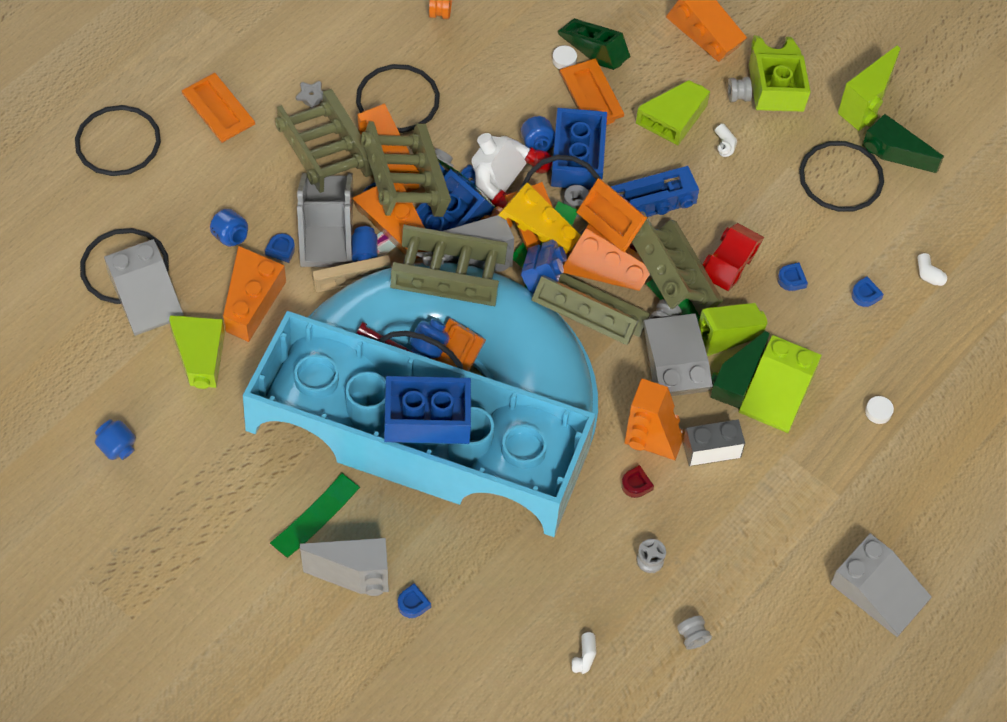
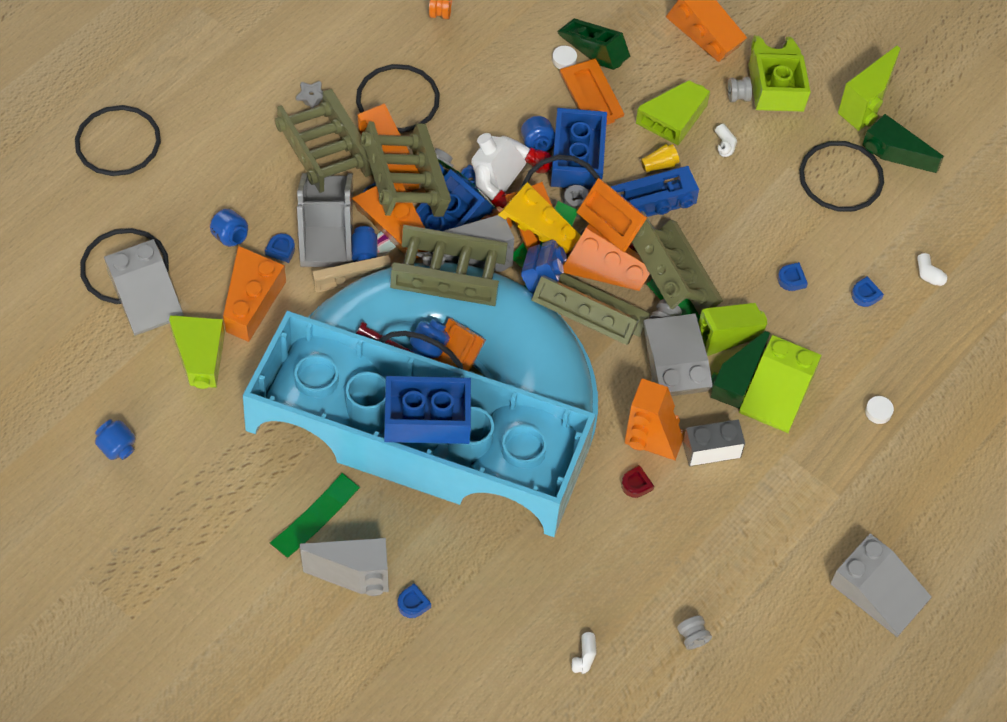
orange piece [181,73,255,143] -> none
light grey wheel [636,539,666,573] -> none
red brick [703,223,764,291] -> none
none -> yellow cone [641,144,680,173]

